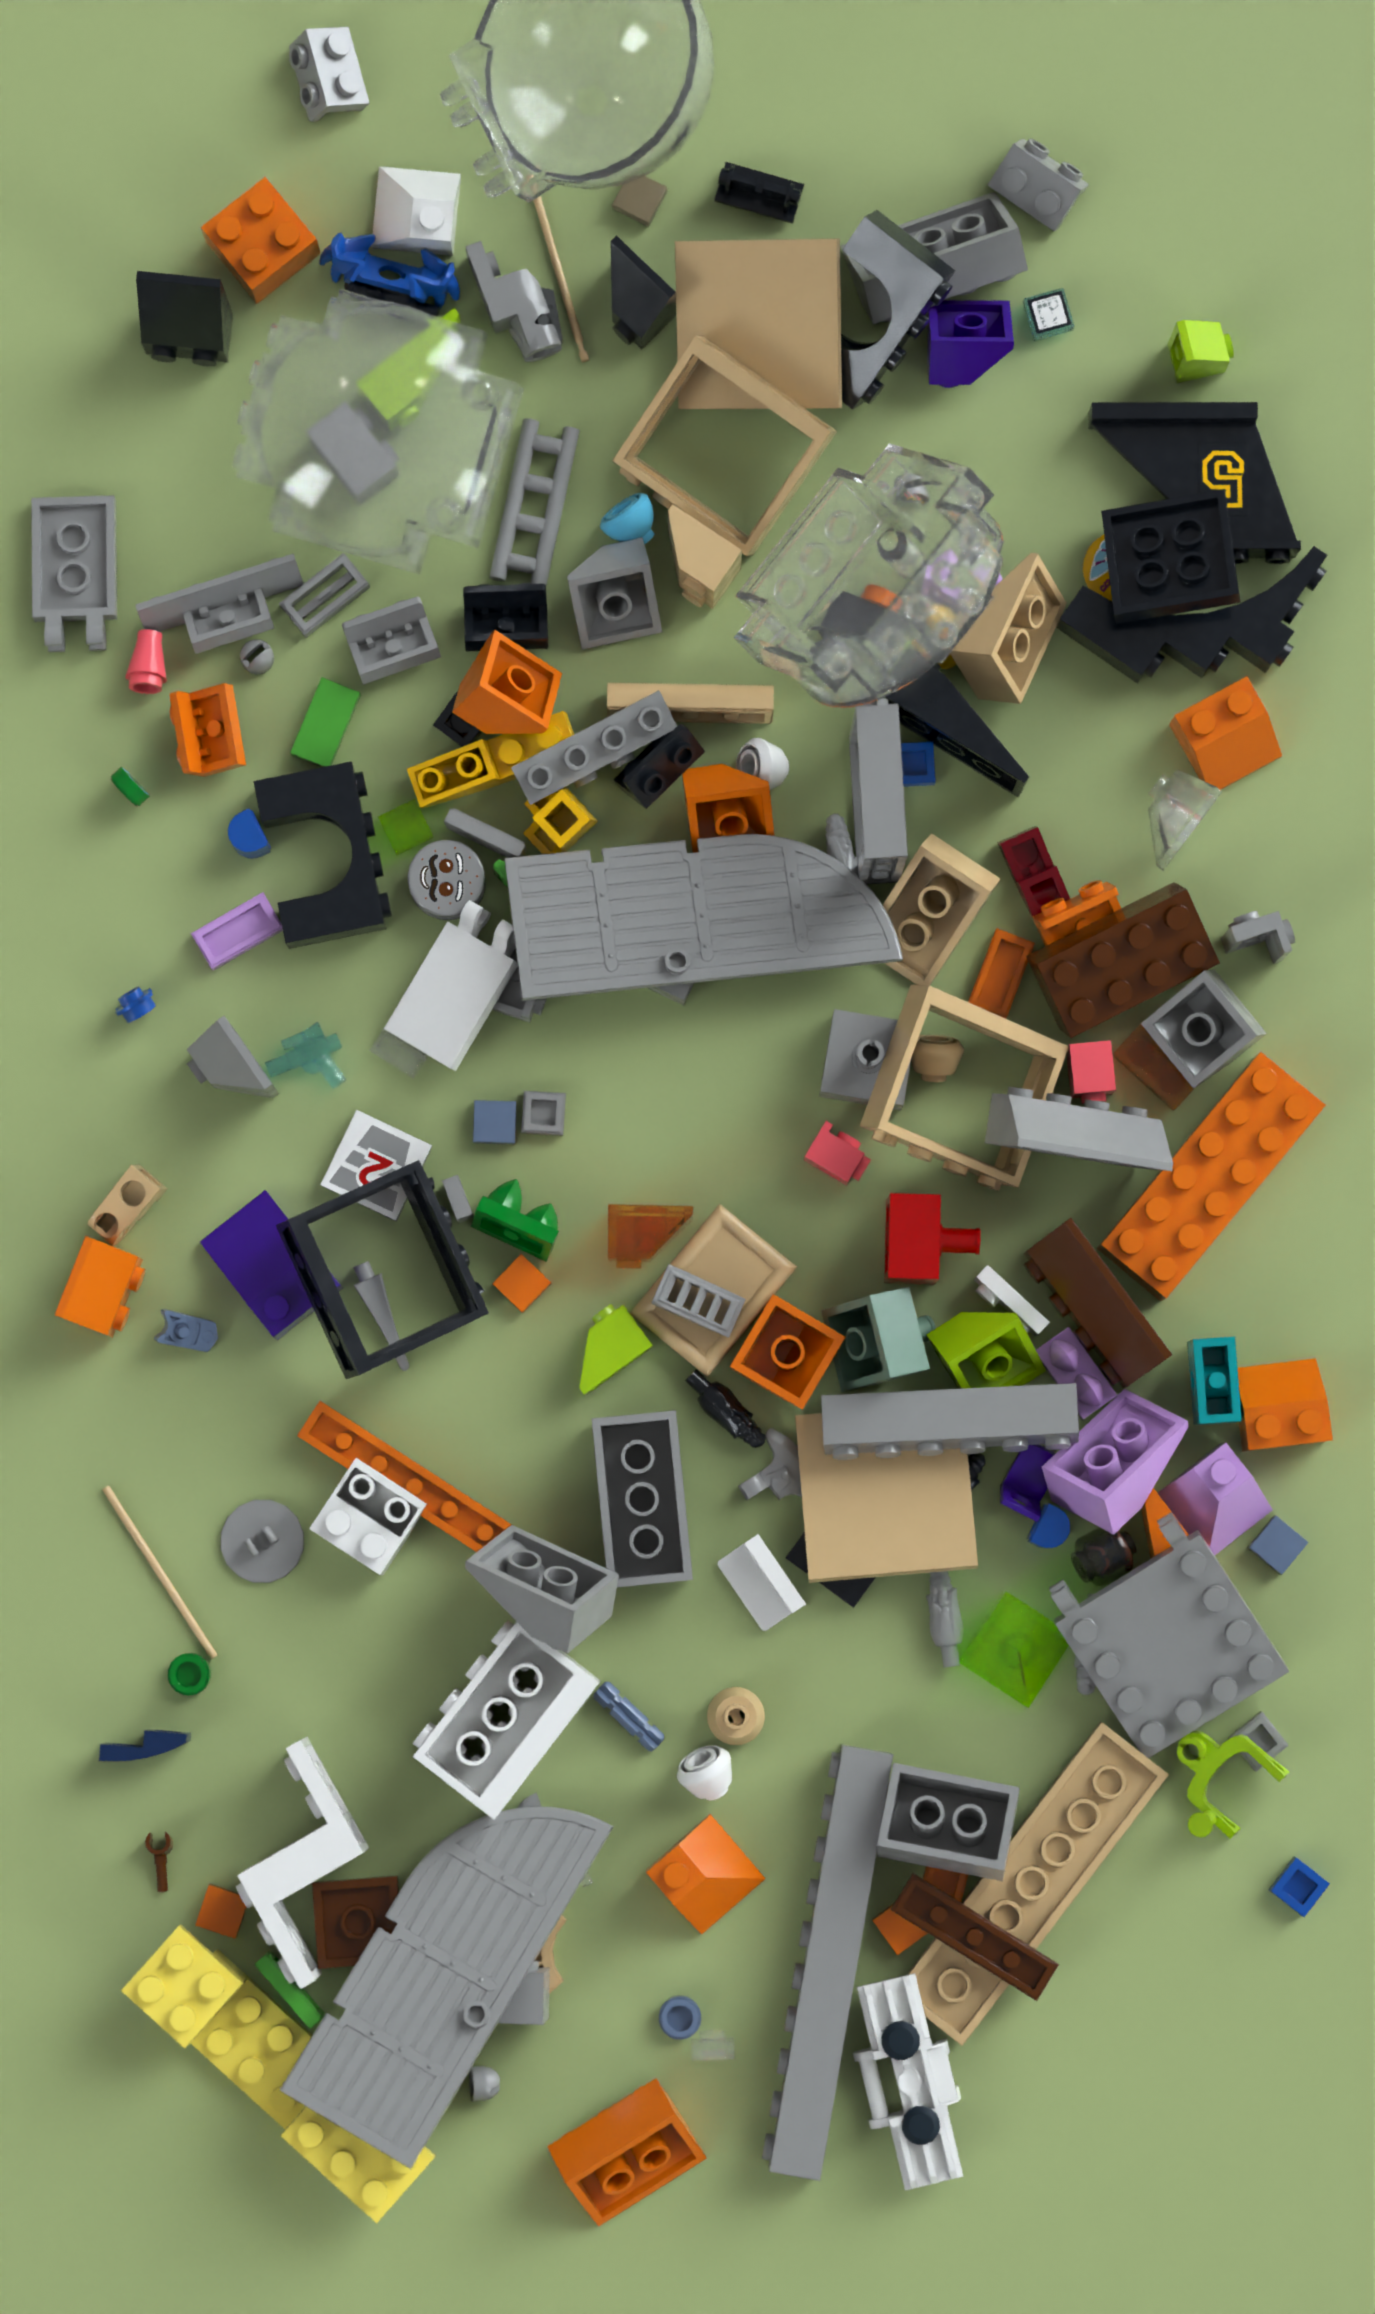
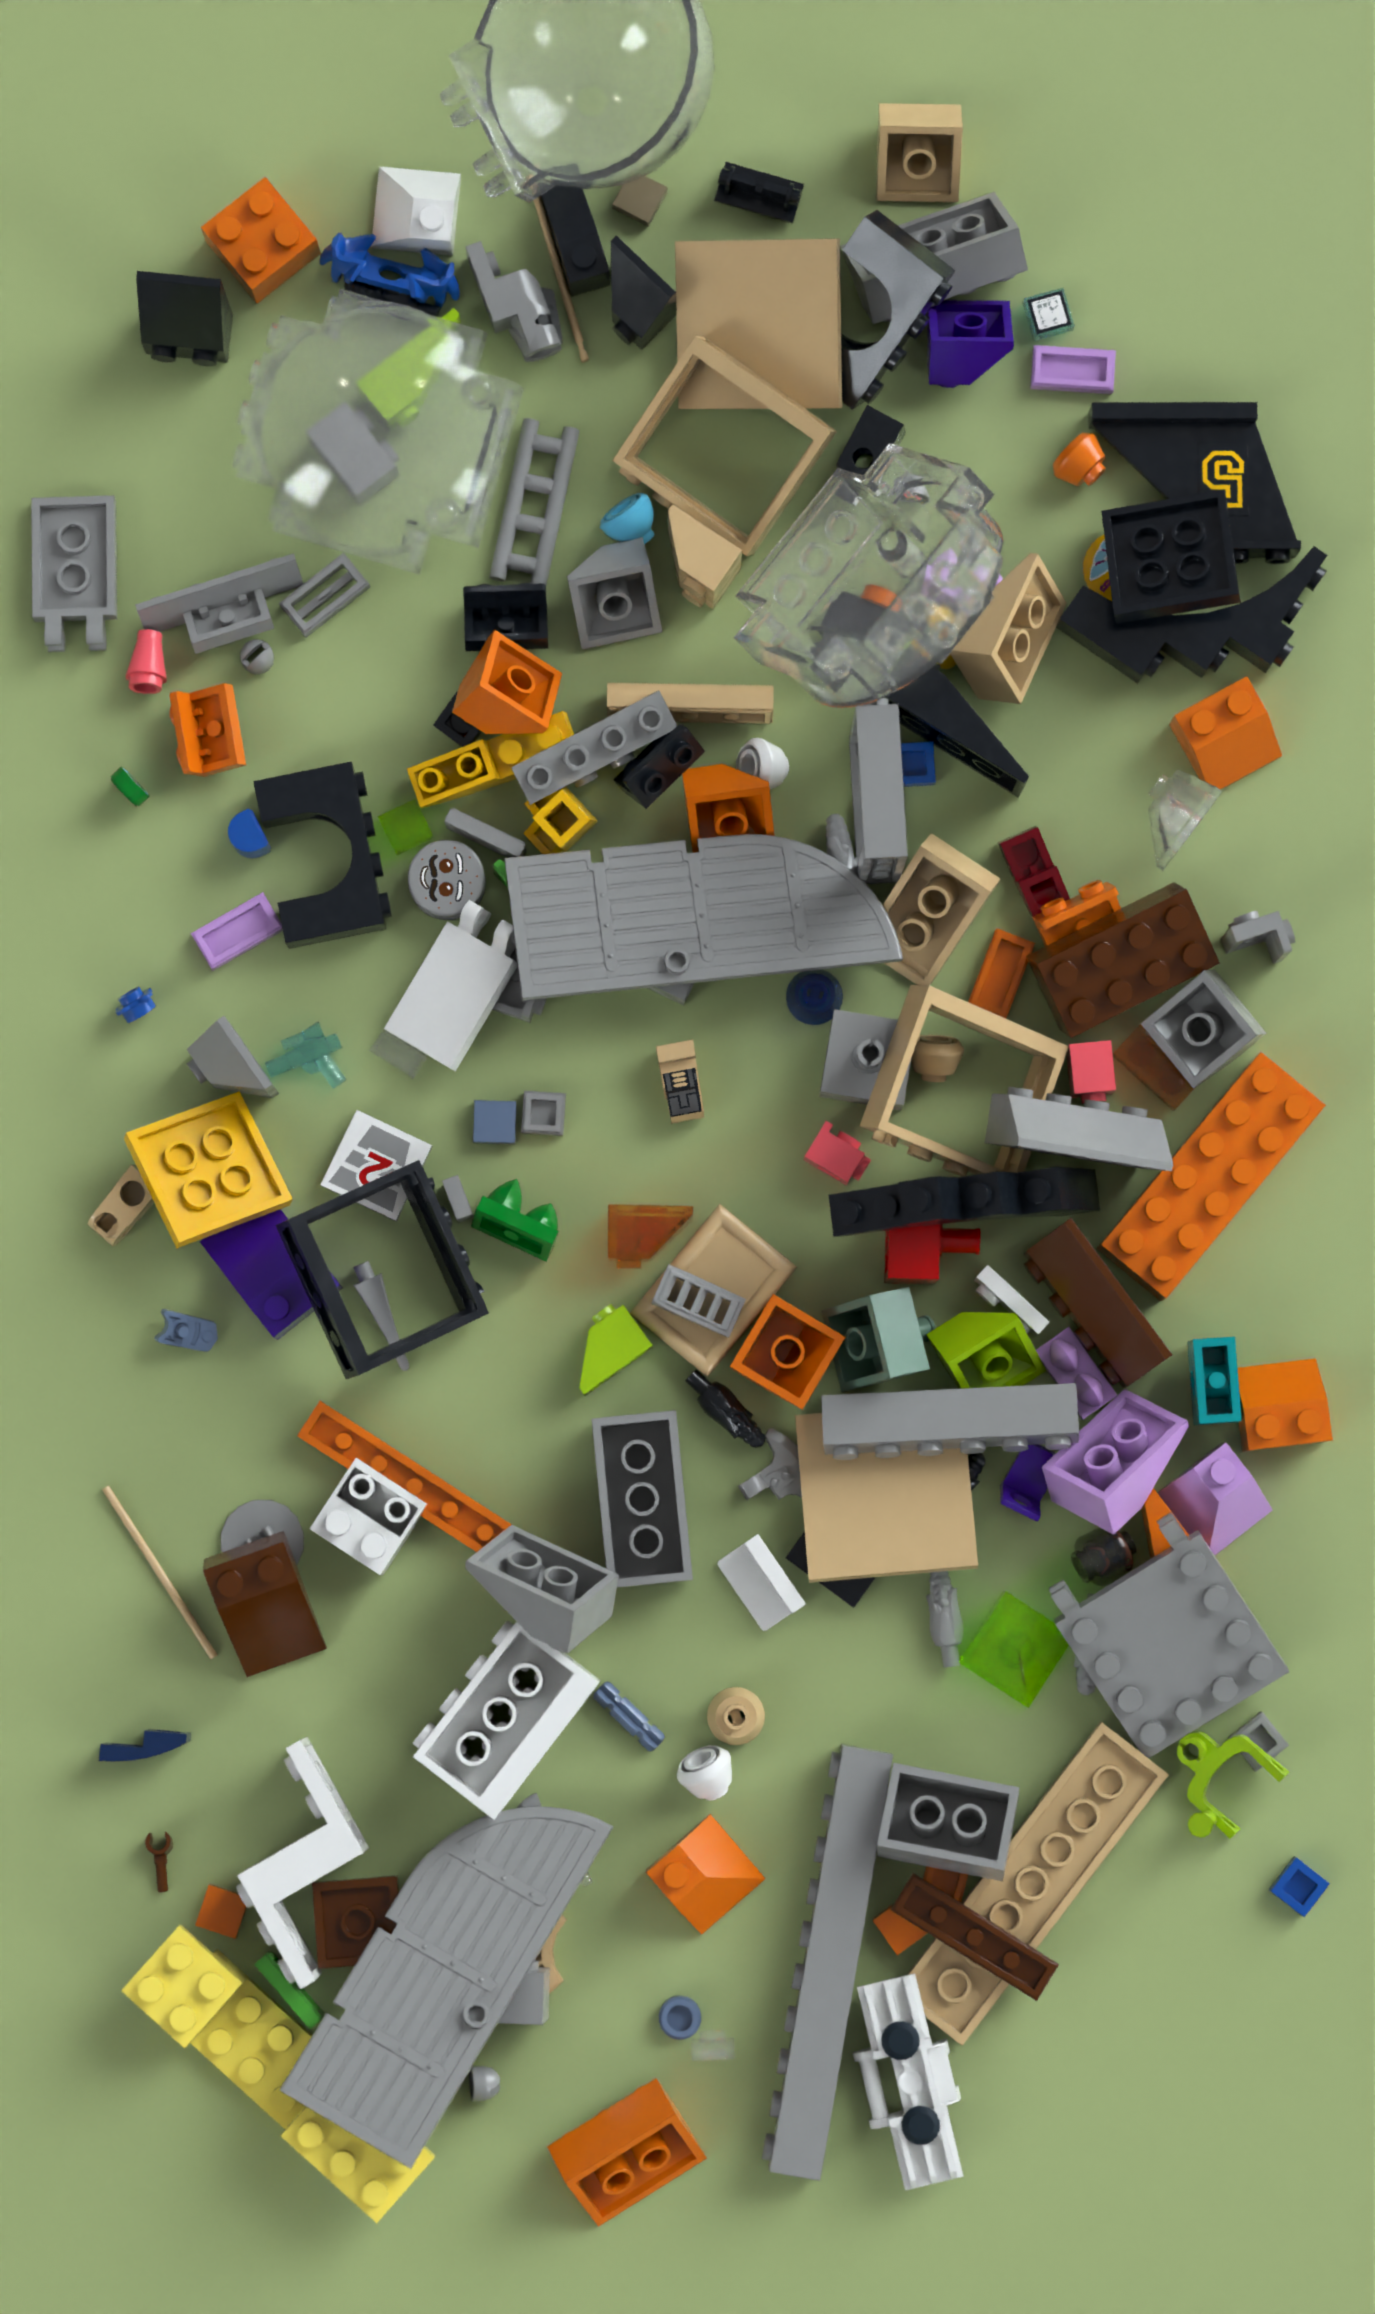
orange slope [55,1236,146,1338] -> none
green tile [168,1653,211,1696] -> none
bracket [289,27,370,122] -> none
bright green tile [290,677,361,767] -> none
light grey bracket [342,597,441,685] -> none
orange tile [492,1254,552,1313] -> none
light grey bracket [988,139,1089,232] -> none
blue brick [1026,1503,1070,1548] -> none
lime slope [1167,320,1234,383] -> none
sand blue tile [1247,1515,1309,1575] -> none
none -> yellow plate [124,1091,293,1248]
none -> reddish brown slope [203,1531,327,1677]
none -> black slope [536,168,610,297]
none -> leg [656,1040,705,1124]
none -> clear blue cone [786,970,843,1025]
none -> black arch [829,1167,1100,1237]
none -> black torso [833,405,906,505]
none -> tan slope [877,103,963,202]
none -> lavender tile [1030,345,1116,394]
none -> orange cone [1053,433,1106,486]

